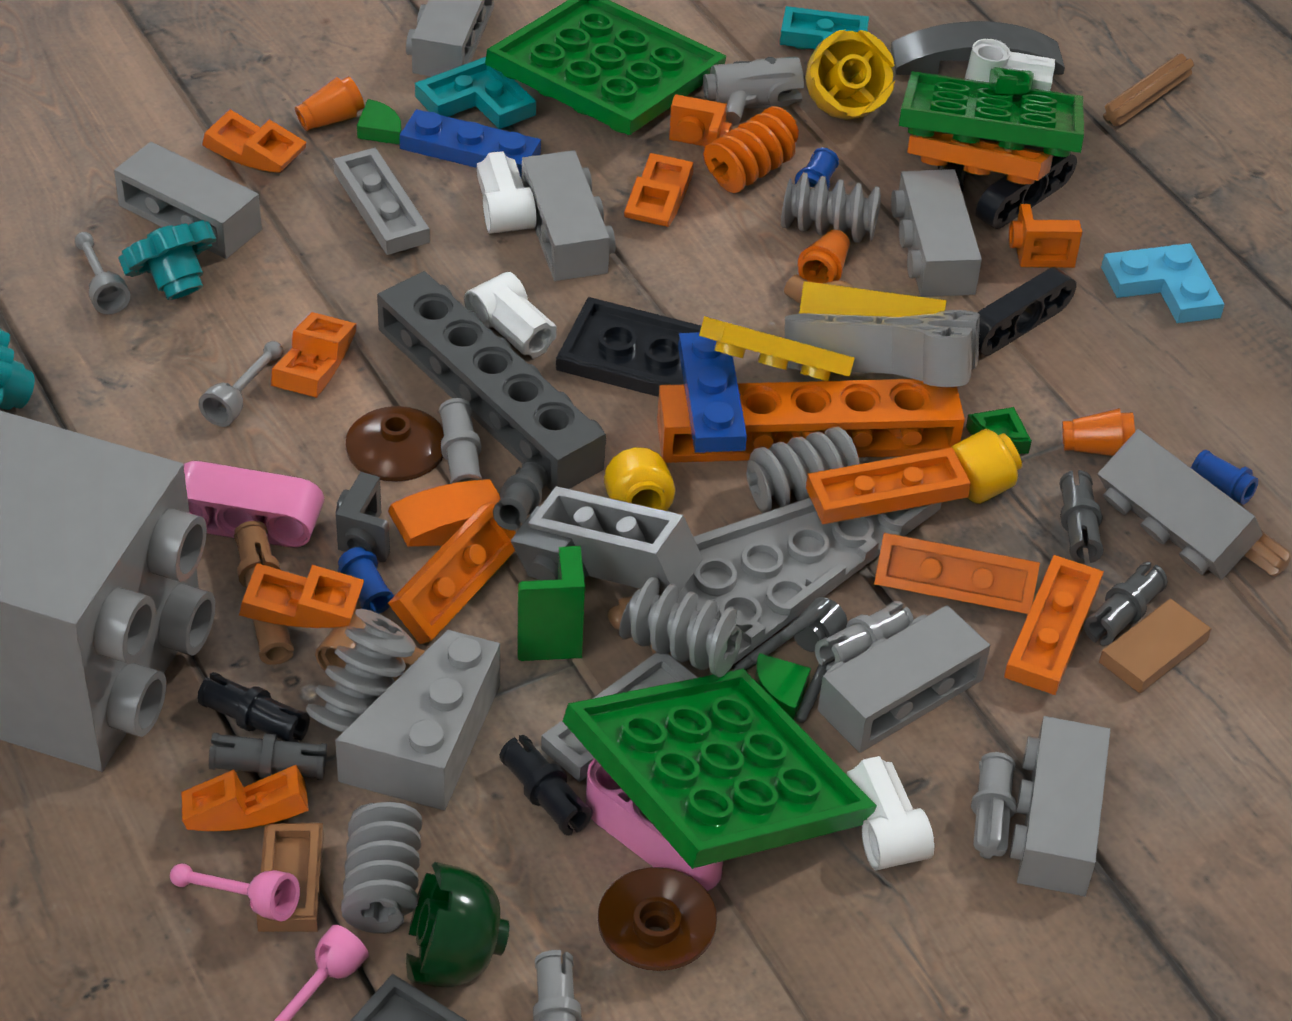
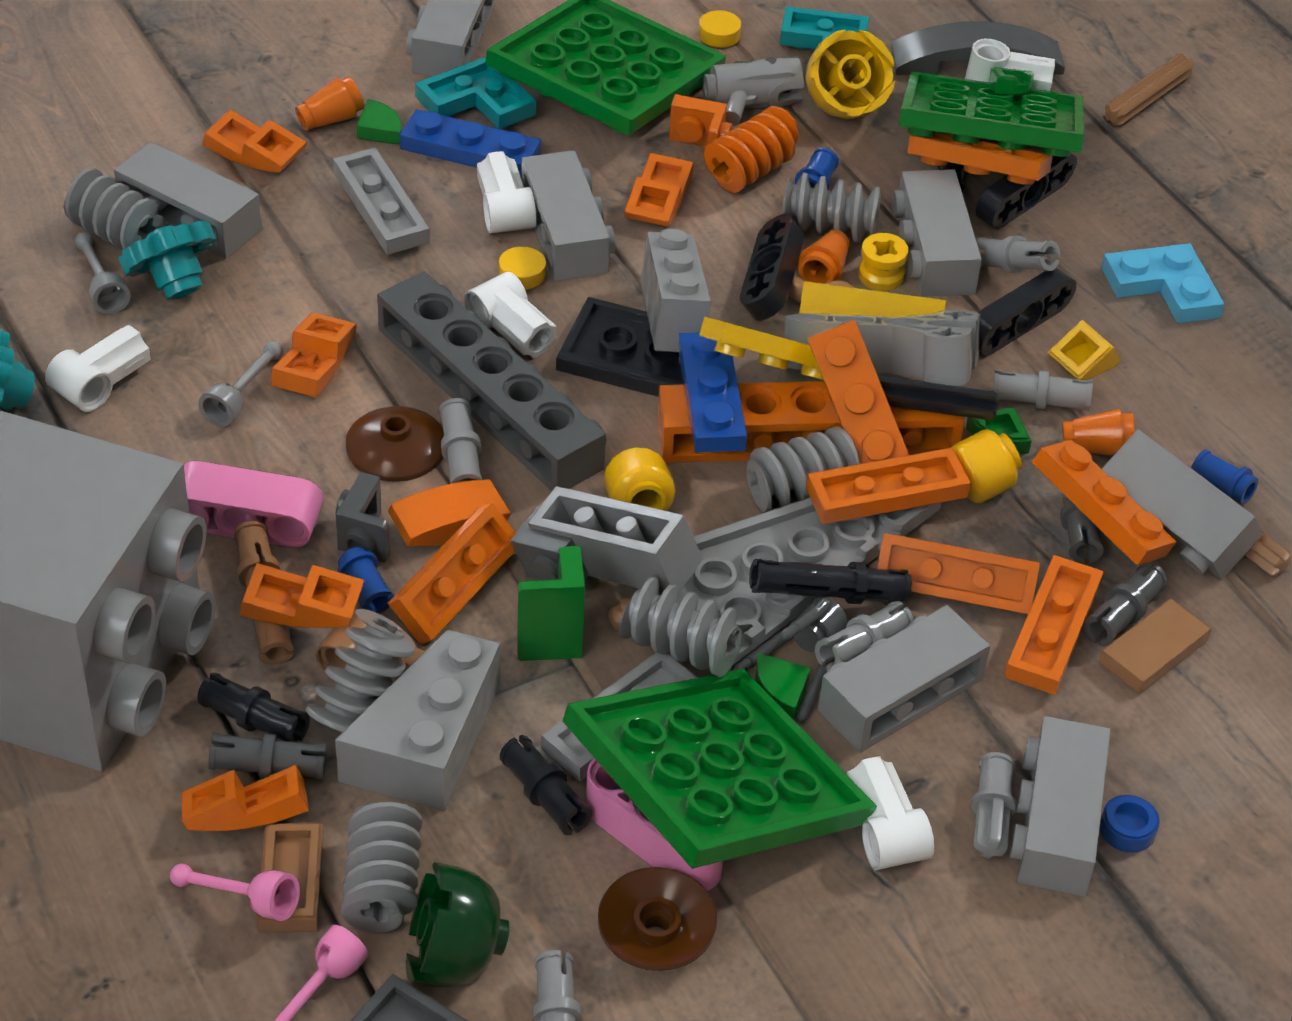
dark grey pin [493,461,548,530] -> none
orange bracket [1009,204,1082,268] -> none
none -> white piece [45,325,151,412]
none -> light grey piece [63,167,166,250]
none -> yellow tile [499,246,546,290]
none -> light grey brick [640,229,711,352]
none -> yellow tile [698,10,741,48]
none -> black beam [739,214,804,321]
none -> black pin [749,559,912,604]
none -> orange plate [807,319,909,464]
none -> yellow wheel [858,233,908,291]
none -> black axle [877,375,999,420]
none -> light grey pin [976,235,1060,273]
none -> light grey pin [992,369,1093,411]
none -> orange plate [1031,440,1177,566]
none -> yellow slope [1047,320,1121,380]
none -> blue tile [1100,795,1160,853]

